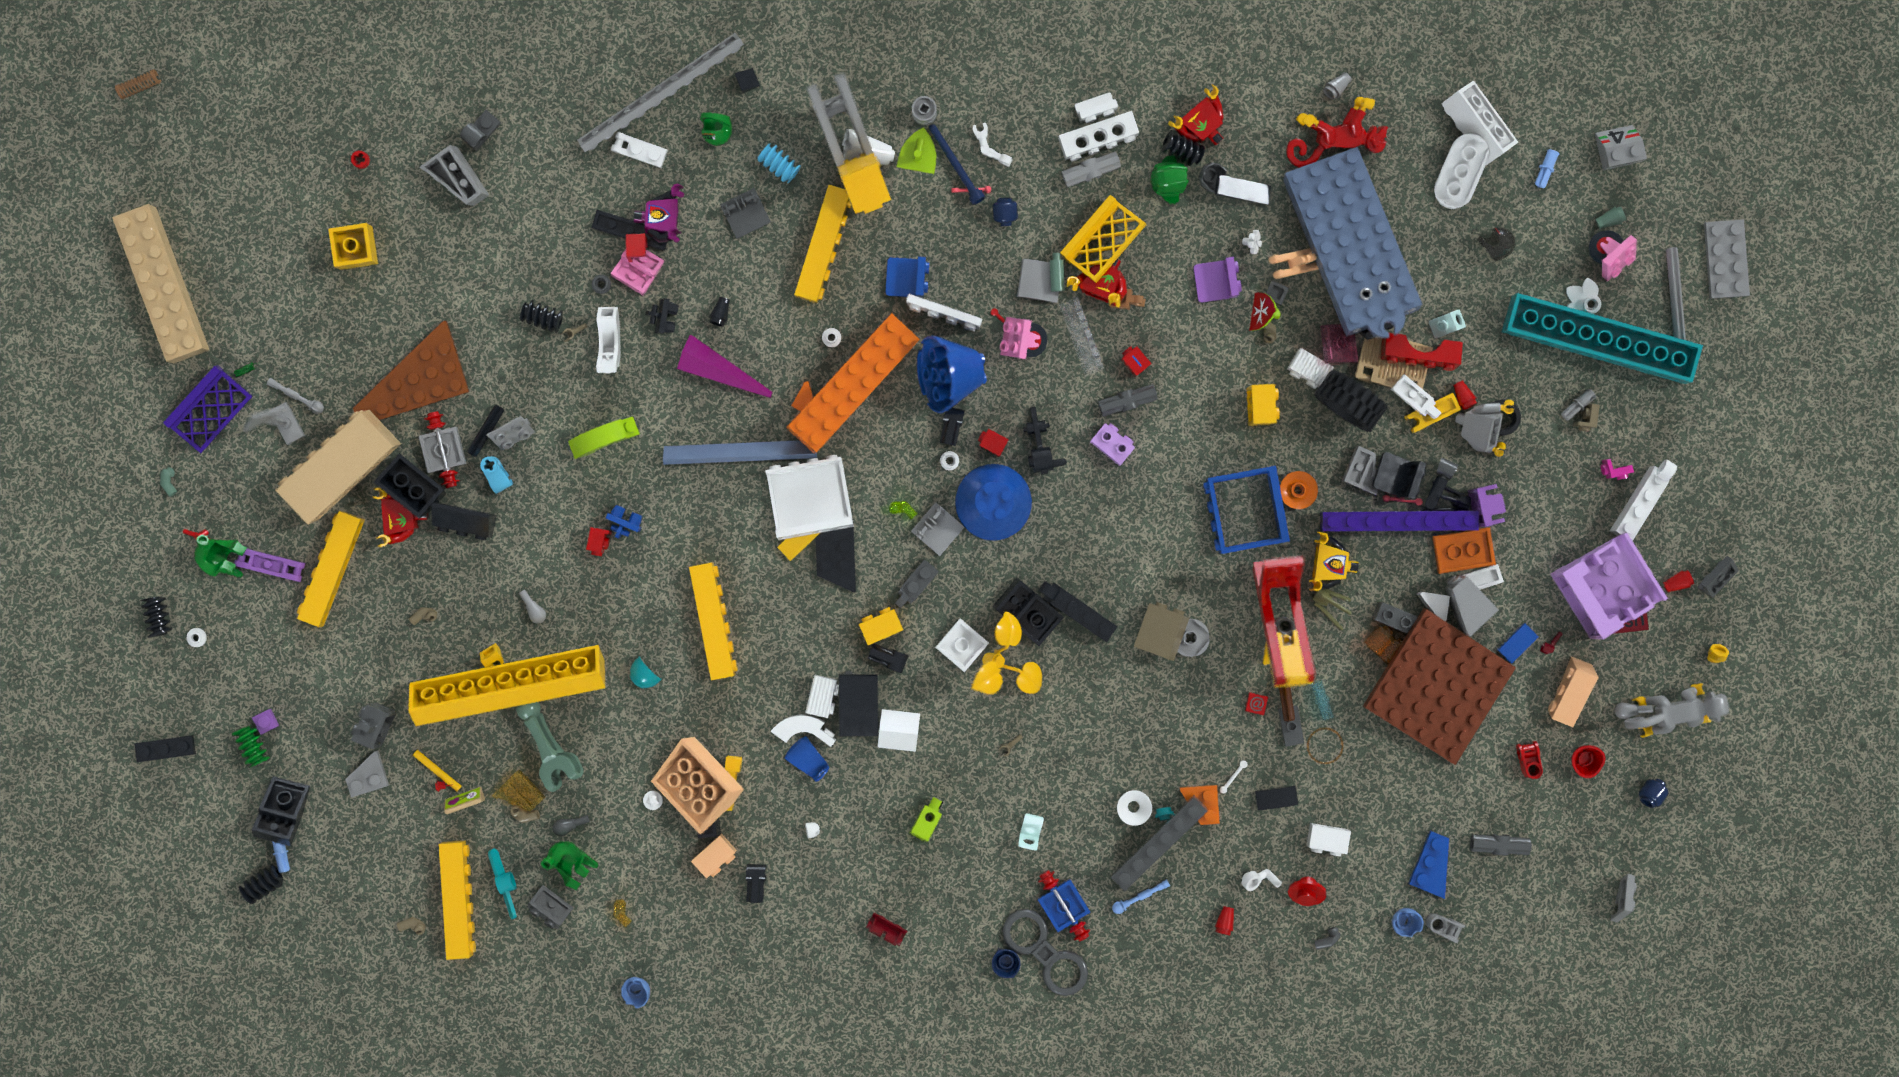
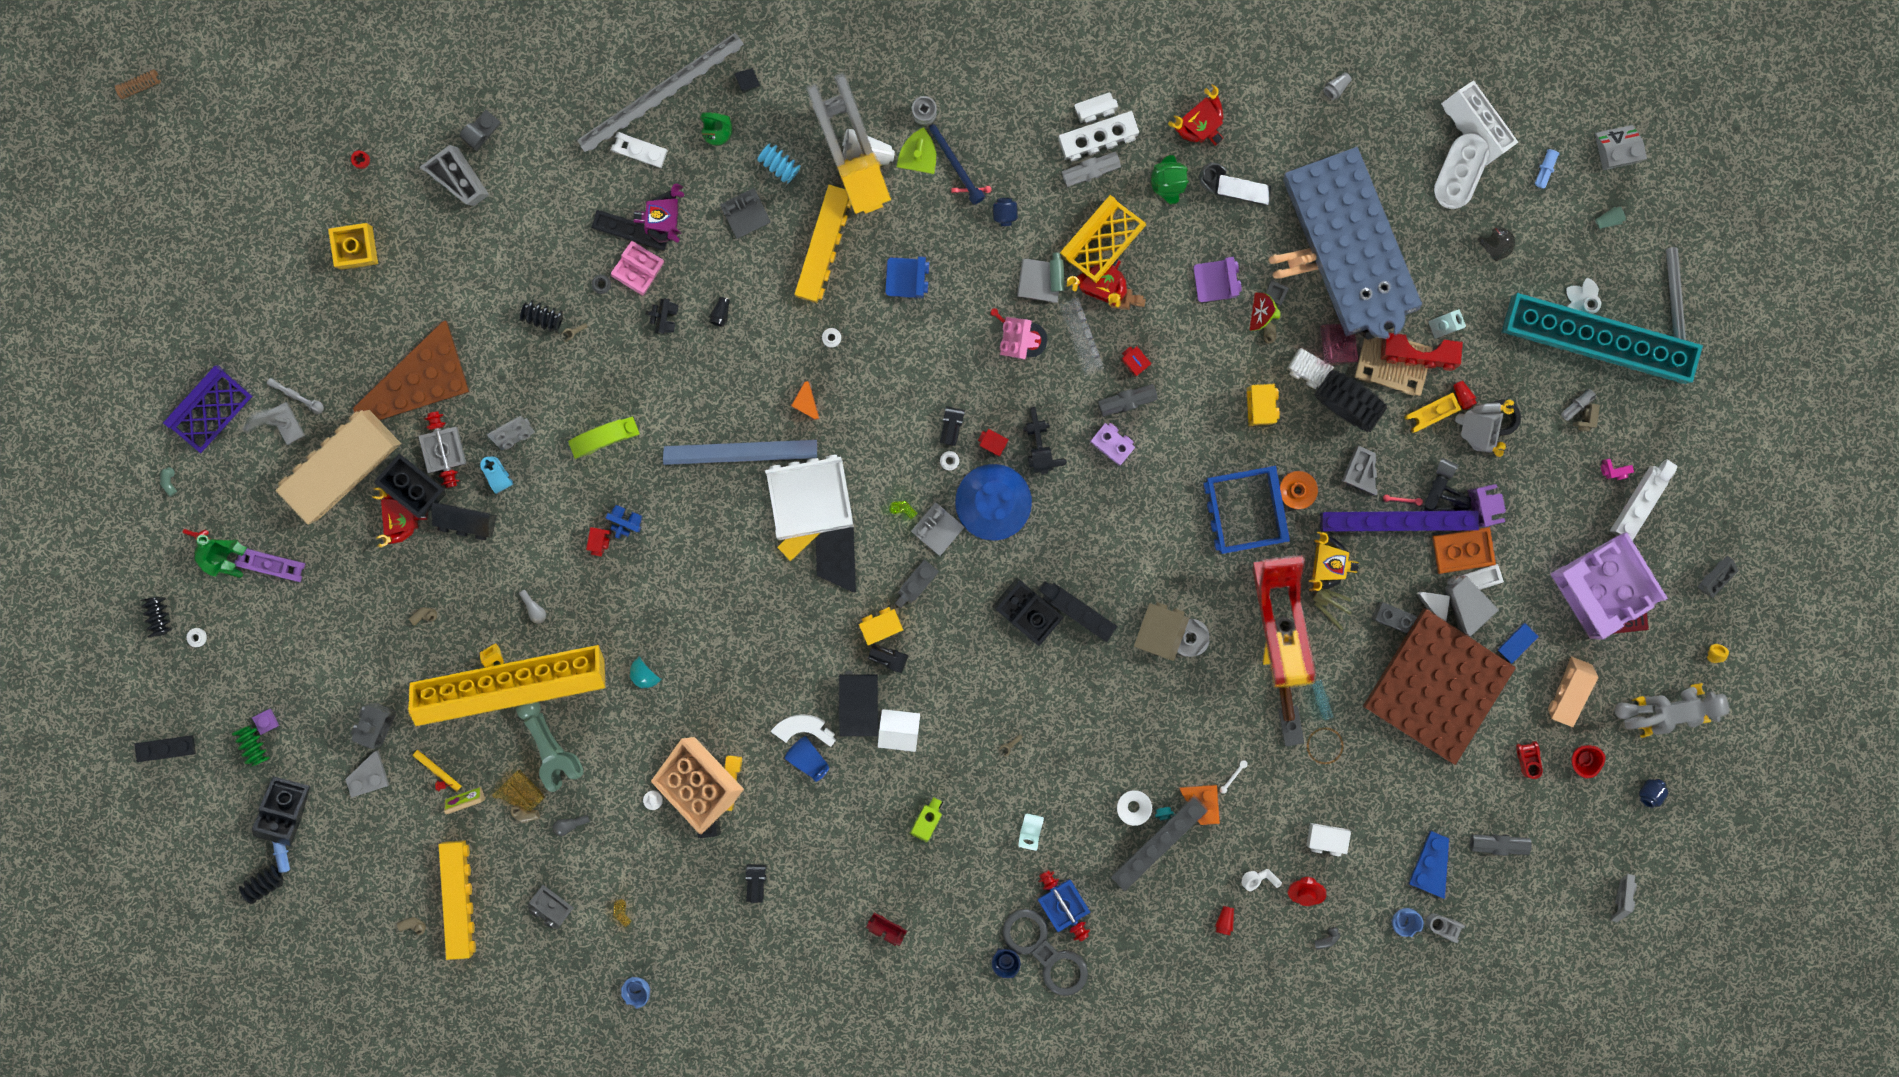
tan brick [112,204,209,364] -> none
green piece [230,363,260,378] -> none
yellow brick [297,511,365,627] -> none
black axle [467,405,504,457] -> none
teal piece [488,848,517,919] -> none
green piece [541,841,598,890] -> none
white arch [596,307,621,373] -> none
red panel [626,234,648,262] -> none
magenta wedge [677,335,773,398] -> none
yellow brick [689,562,738,680] -> none
light nougat brick [691,833,737,879] -> none
orange brick [786,313,920,454] -> none
white brick [805,675,839,718] -> none
white hinge [805,822,820,838] -> none
white plate [906,294,982,332] -> none
blue cone [917,336,987,413] -> none
white plate [935,618,989,672] -> none
yellow plant [971,612,1042,694] -> none
white piece [973,123,1012,167] -> none
light blue piece [1112,879,1170,914] -> none
black piece [1162,130,1205,166] -> none
white plant [1242,230,1262,254] -> none
red tile [1244,692,1268,715] -> none
black slope [1255,785,1299,810] -> none
red animal [1286,97,1388,168] -> none
clear orange brick [1363,626,1403,665] -> none
black bracket [1372,452,1426,500] -> none
white hinge [1391,374,1441,419] -> none
dark red hand [1540,632,1563,654] -> none
bright pink plate [1589,230,1637,281] -> none
red cone [1663,570,1694,593] -> none
light grey plate [1704,219,1750,299] -> none

